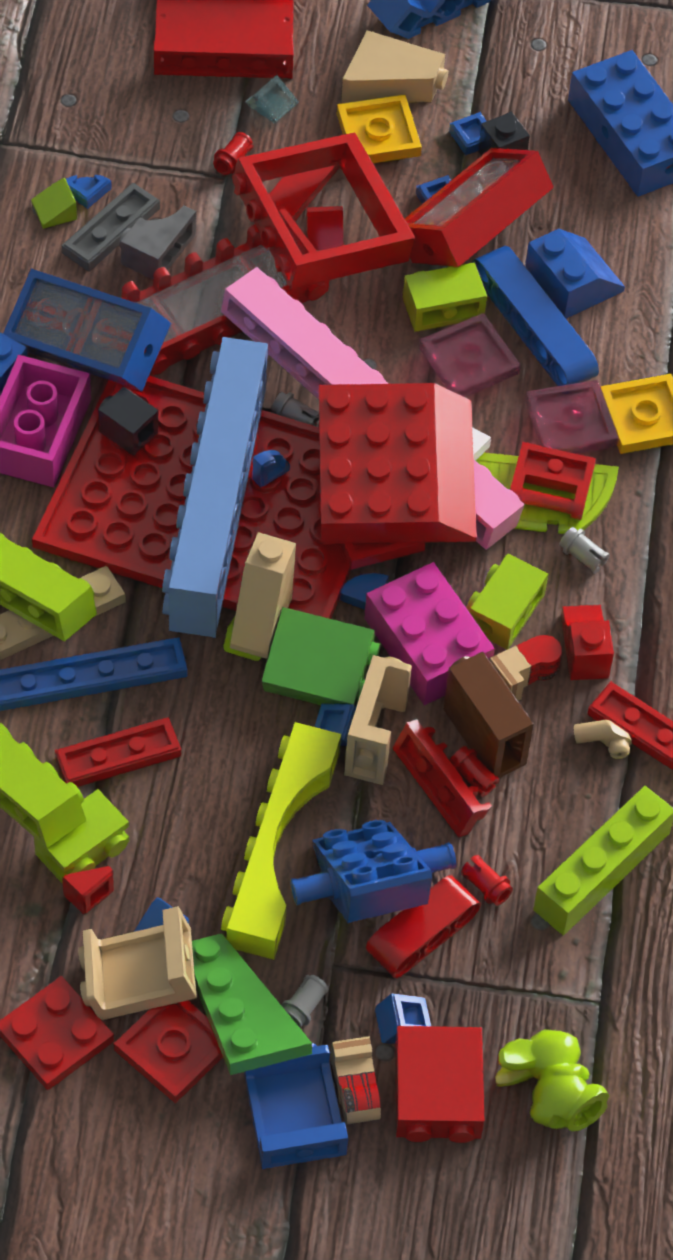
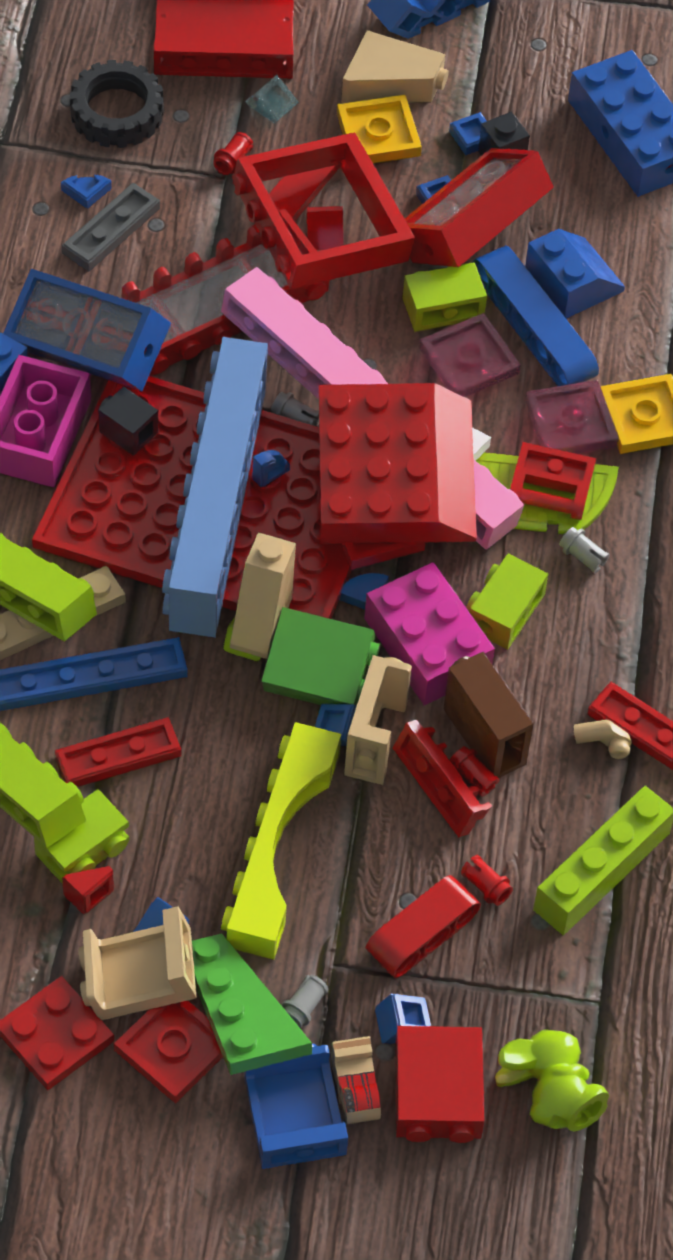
lime slope [31,178,77,229] -> none
flat silver arch [119,205,196,279] -> none
blue slope [290,820,456,923] -> none
leg [489,635,562,701] -> none
red arch [561,605,614,680] -> none
none -> black tyre [70,60,164,148]

